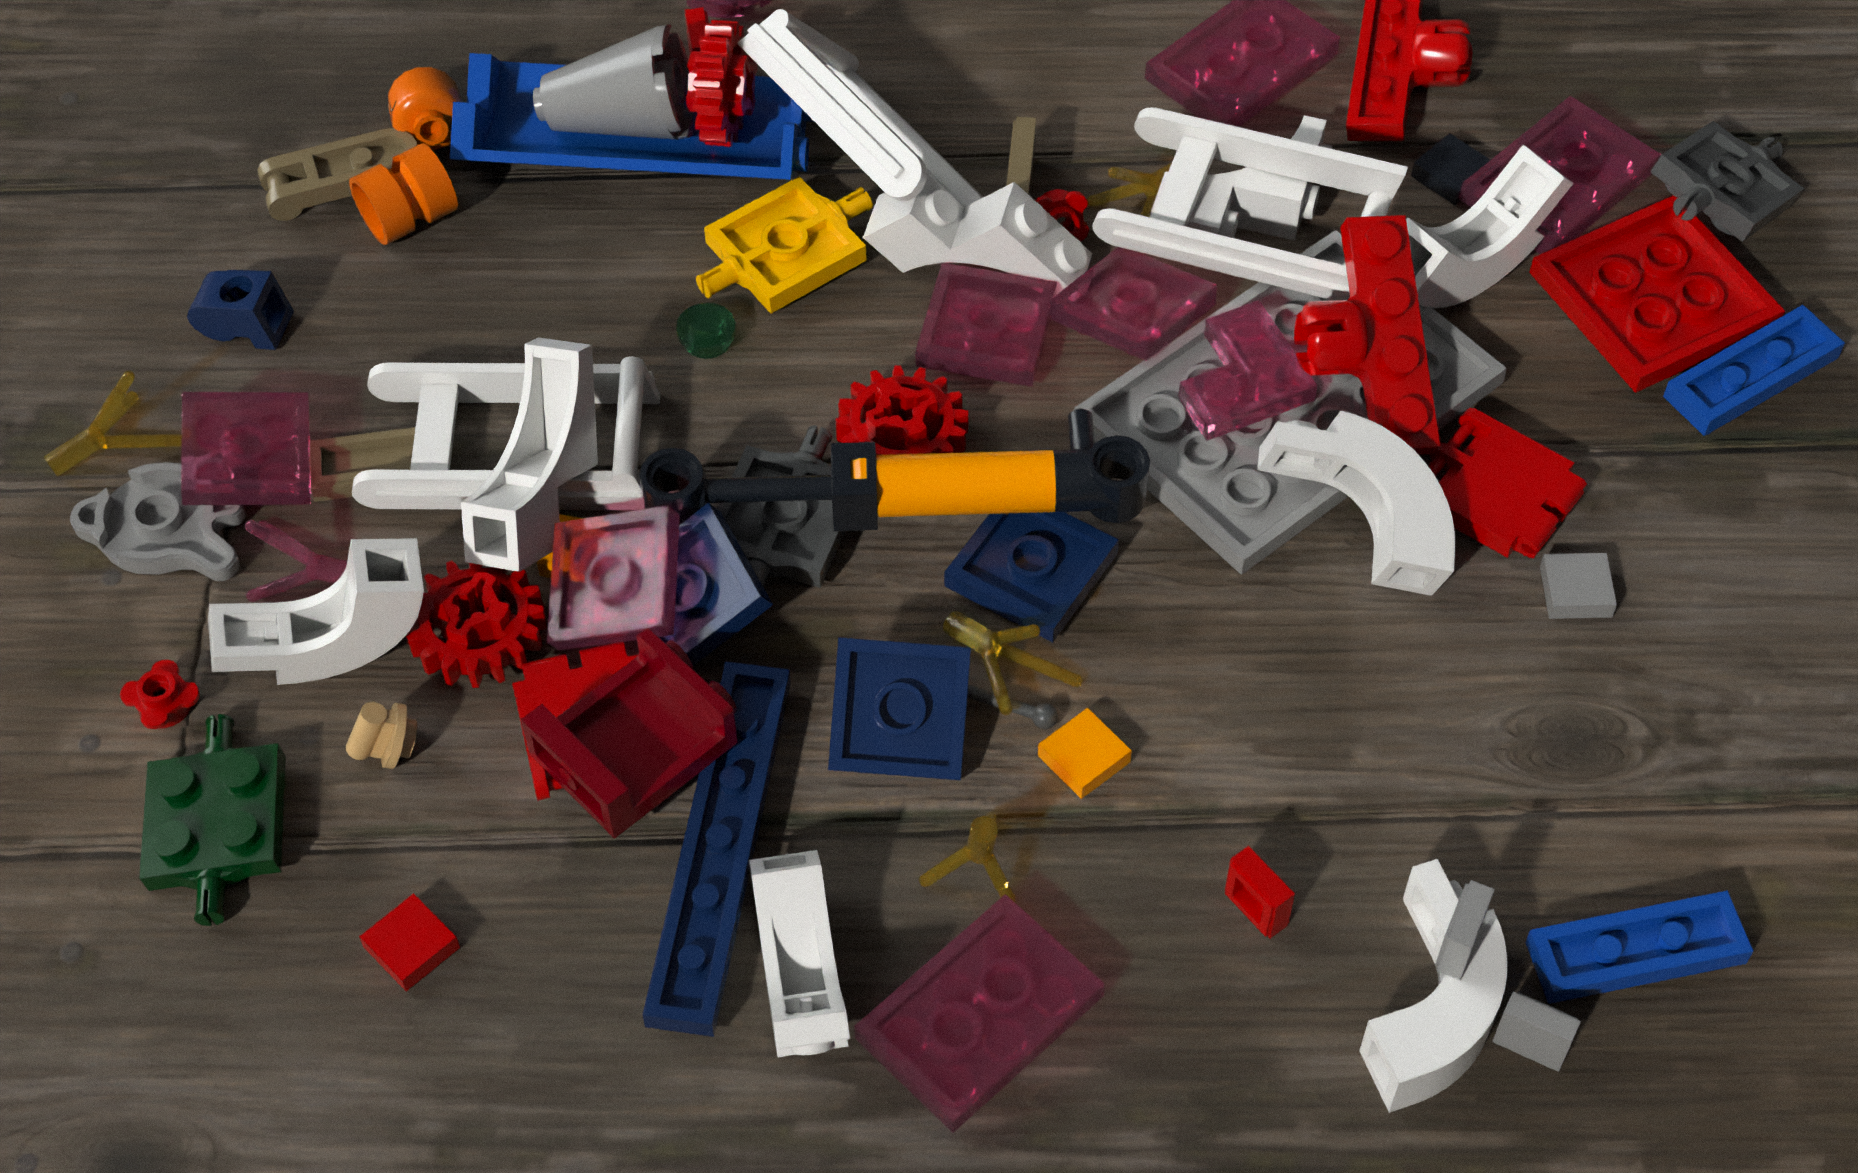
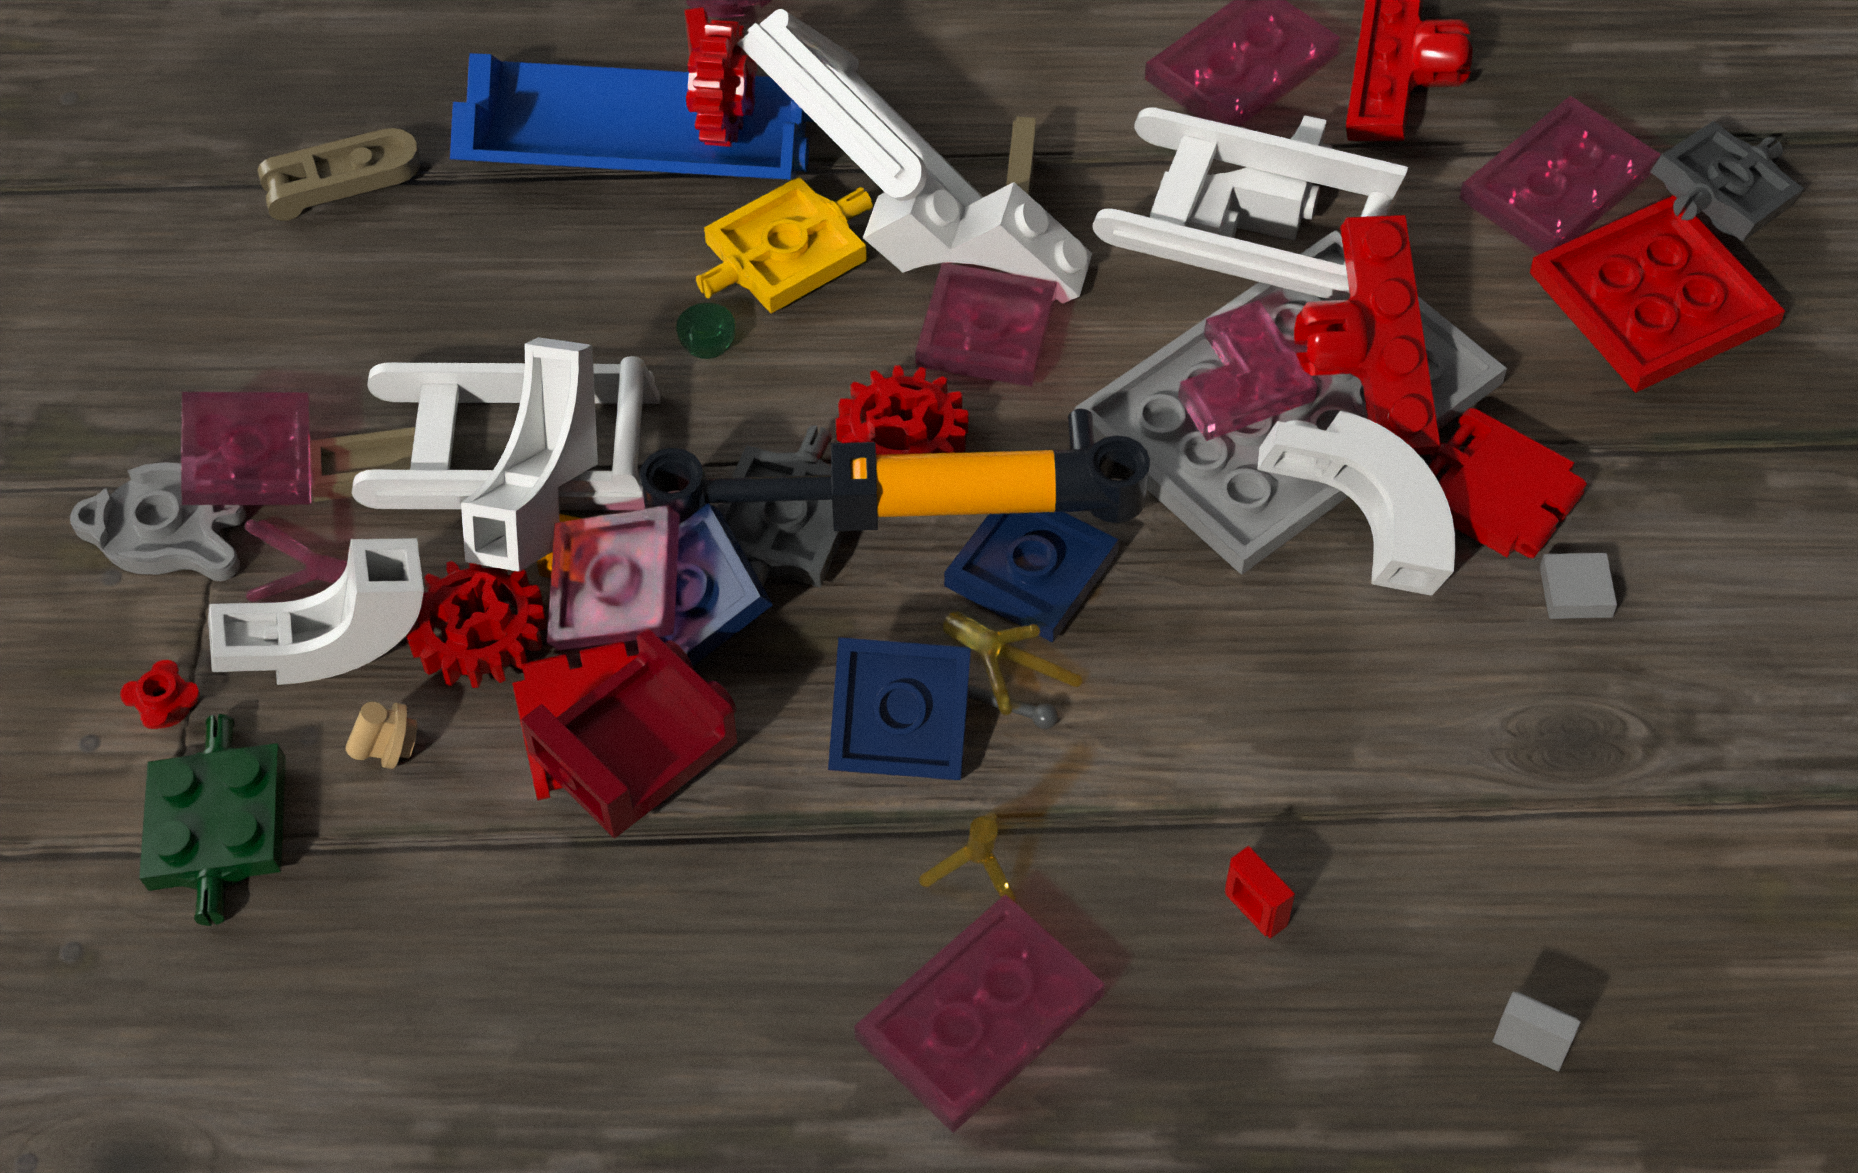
clear yellow plant [43,371,192,477] -> none
dark blue leg [187,270,294,350] -> none
orange wheel [349,143,458,245] -> none
red tile [359,893,460,991] -> none
orange head [388,67,462,151] -> none
light grey cone [533,24,695,140] -> none
dark blue plate [642,662,791,1037] -> none
white arch [749,850,850,1057] -> none
red plate [1035,189,1089,242] -> none
light orange tile [1038,708,1132,799] -> none
clear pink plate [1050,247,1217,361] -> none
clear yellow plant [1087,163,1172,218] -> none
white arch [1360,859,1507,1113] -> none
white arch [1406,145,1574,308] -> none
black tile [1411,133,1494,206] -> none
light grey tile [1435,880,1495,980] -> none
blue plate [1525,890,1753,1004] -> none
blue plate [1663,305,1845,436] -> none

